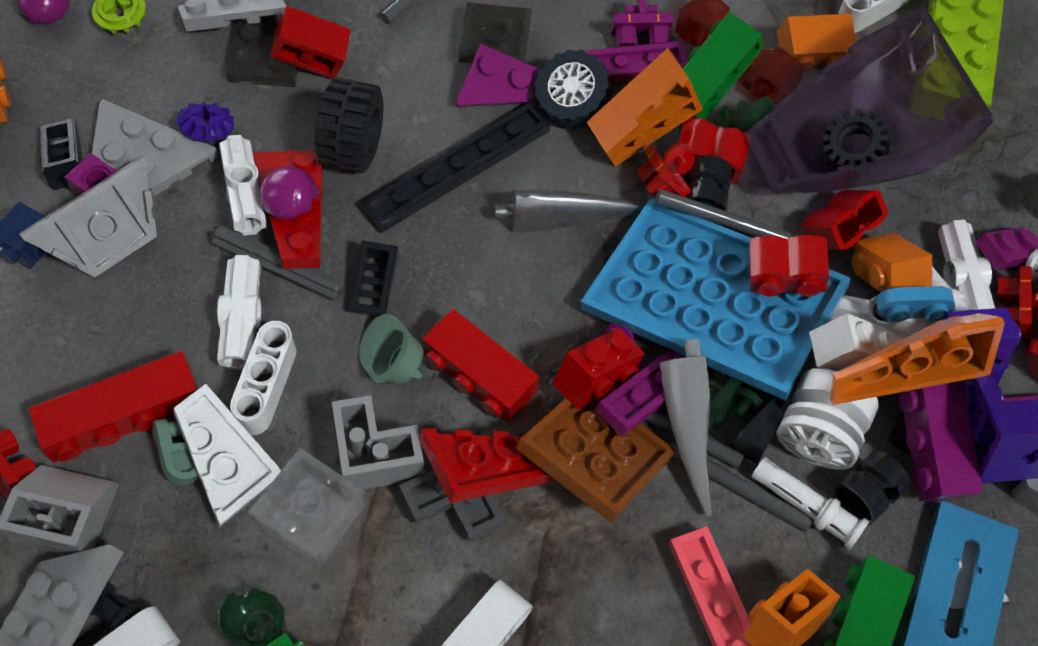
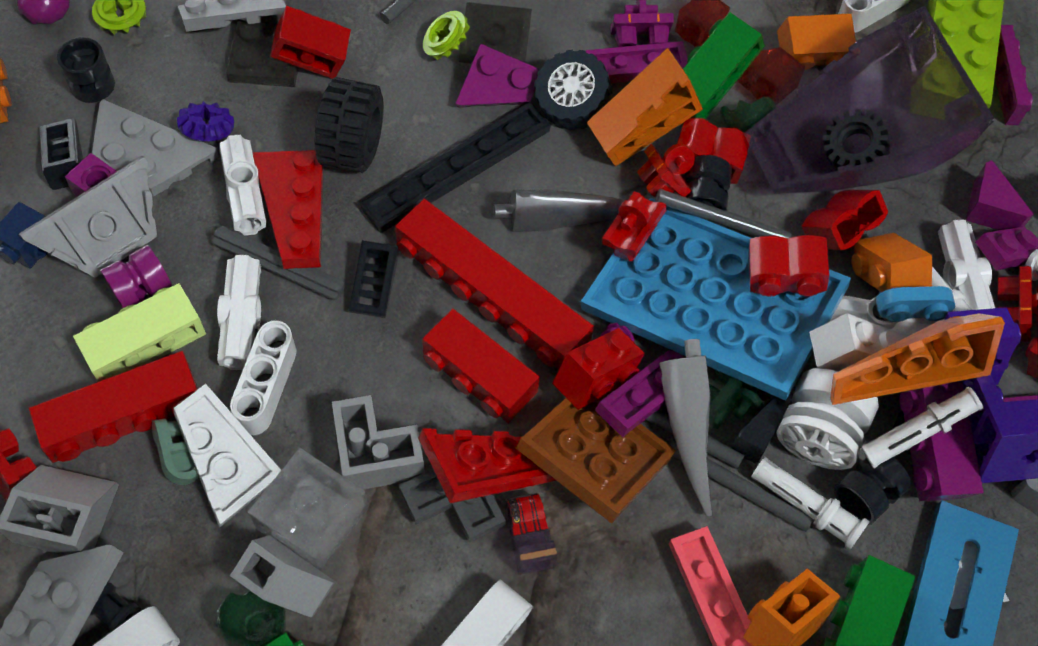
magenta hair [260,166,320,220] -> none
sand green piece [359,313,424,385] -> none
none -> black wheel [57,37,115,103]
none -> yellowish green brick [73,283,206,382]
none -> magenta wheel [100,245,172,308]
none -> light grey slope [230,535,336,617]
none -> red brick [395,198,594,370]
none -> lime gear [423,11,470,60]
none -> leg [506,493,558,575]
none -> red hips [602,191,666,261]
none -> white pin [861,387,983,468]
none -> magenta slope [966,160,1034,230]
none -> magenta plate [995,25,1033,125]

